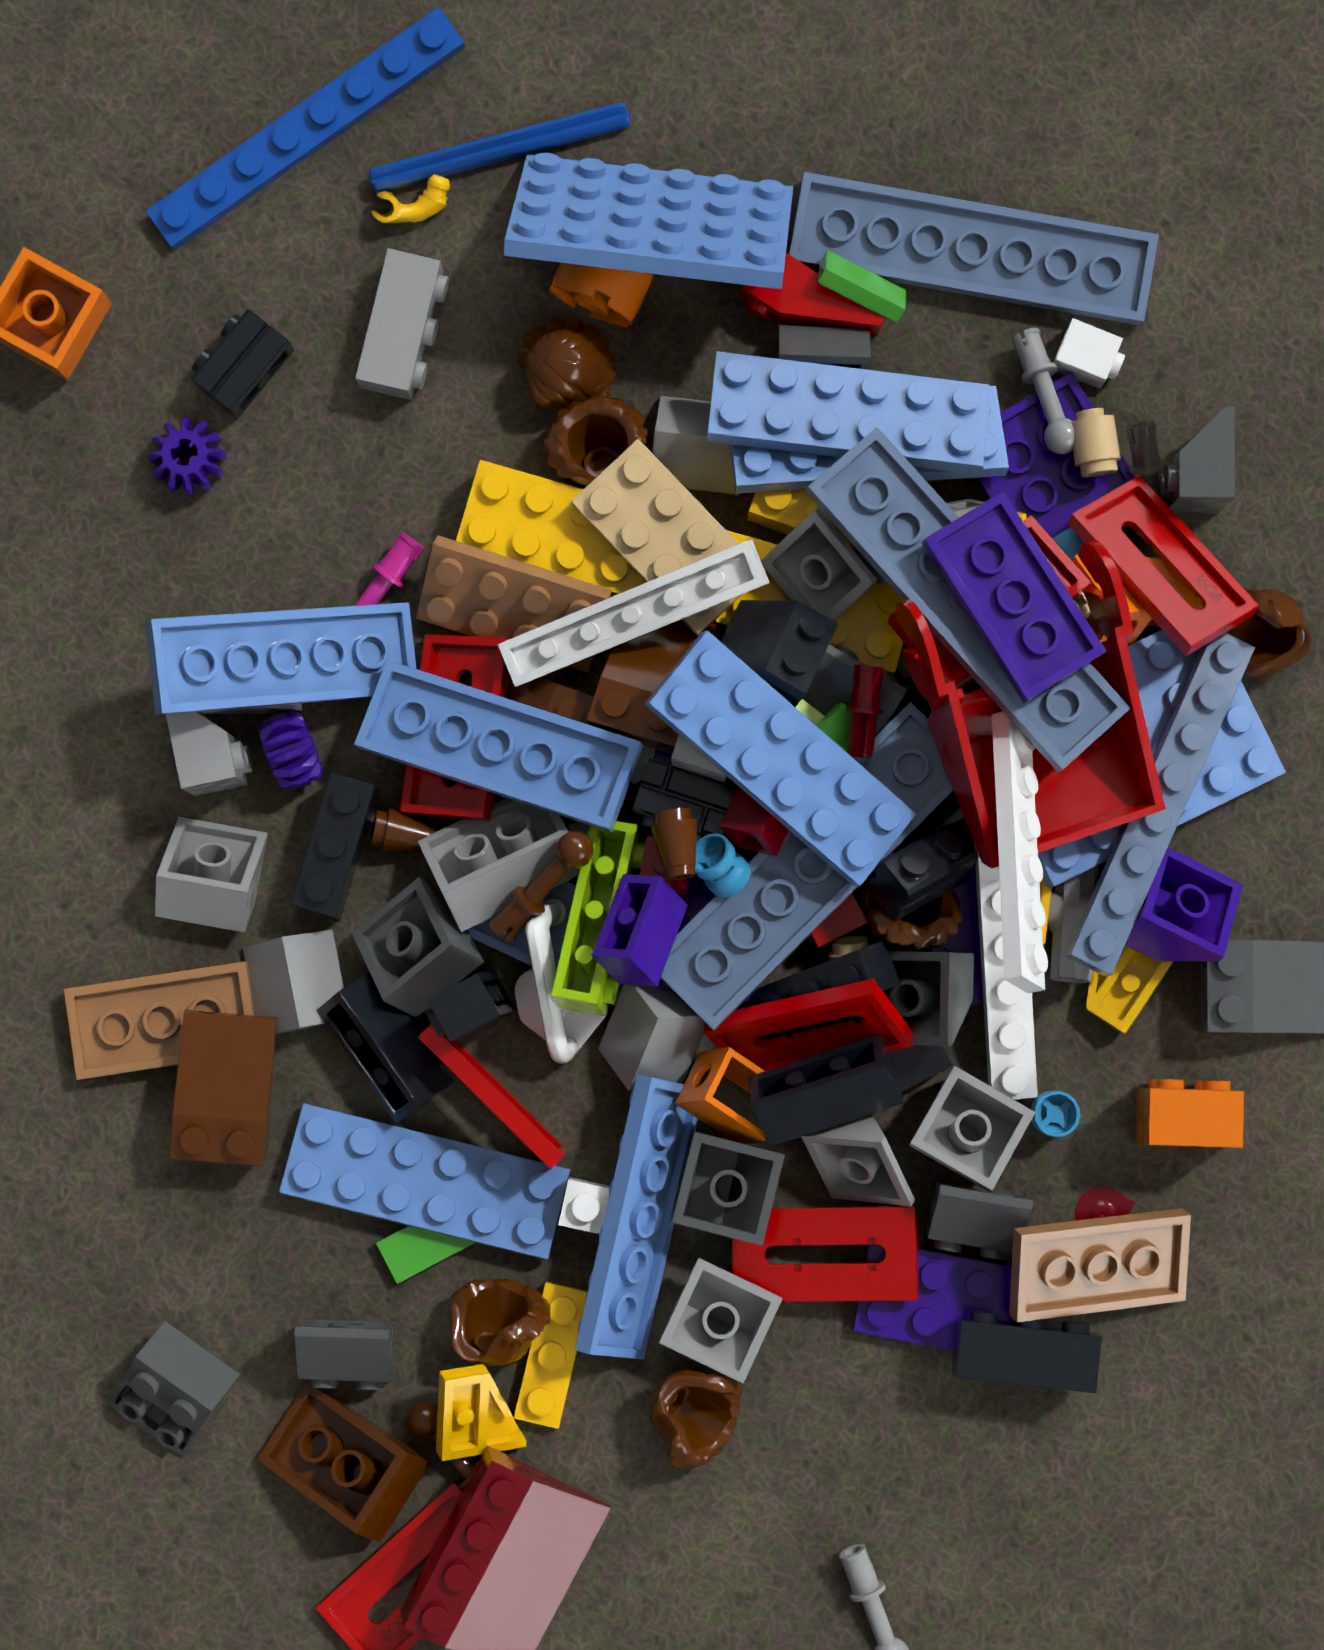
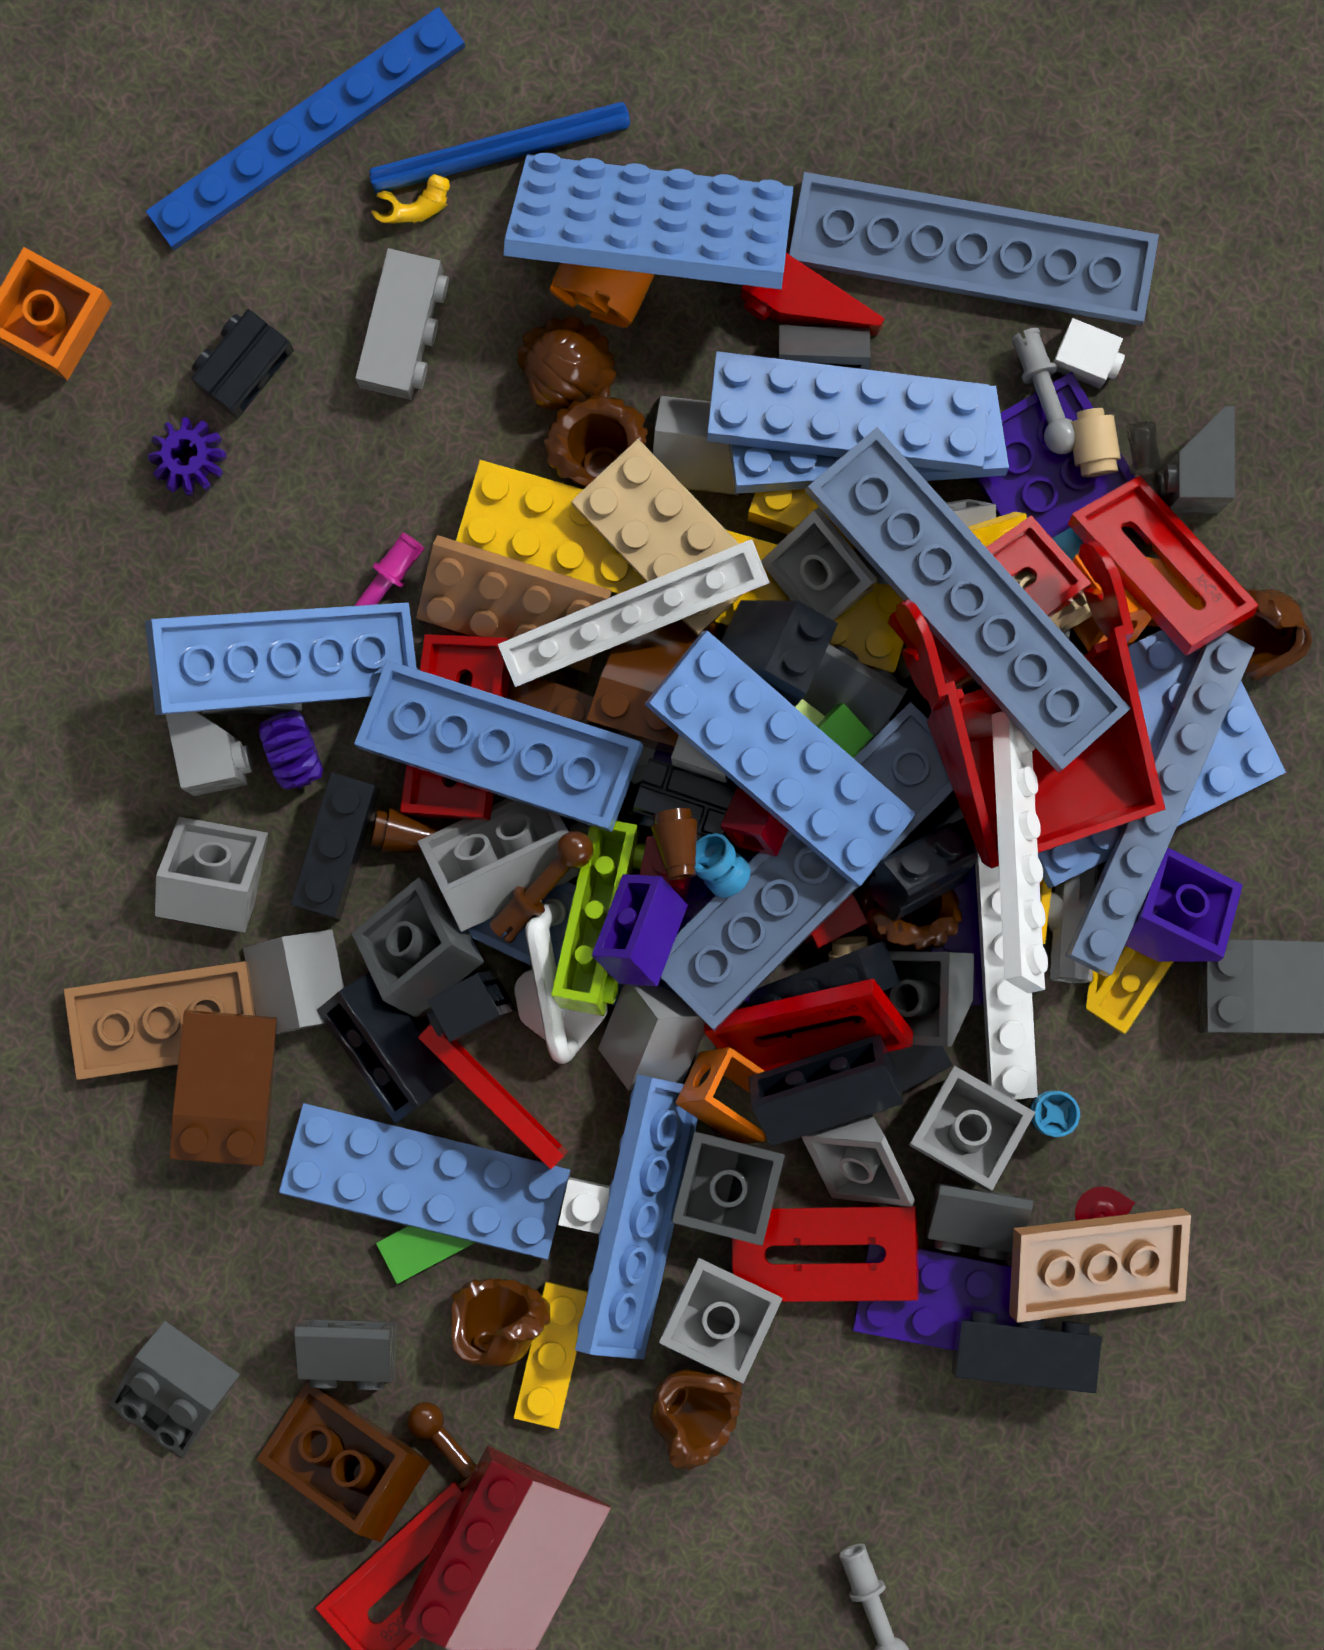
yellow wing [436,1364,527,1461] -> none
bright green tile [818,250,906,322] -> none
dark red axle [846,665,884,759] -> none
dark purple plate [921,491,1107,703] -> none
orange brick [1135,1079,1244,1148] -> none

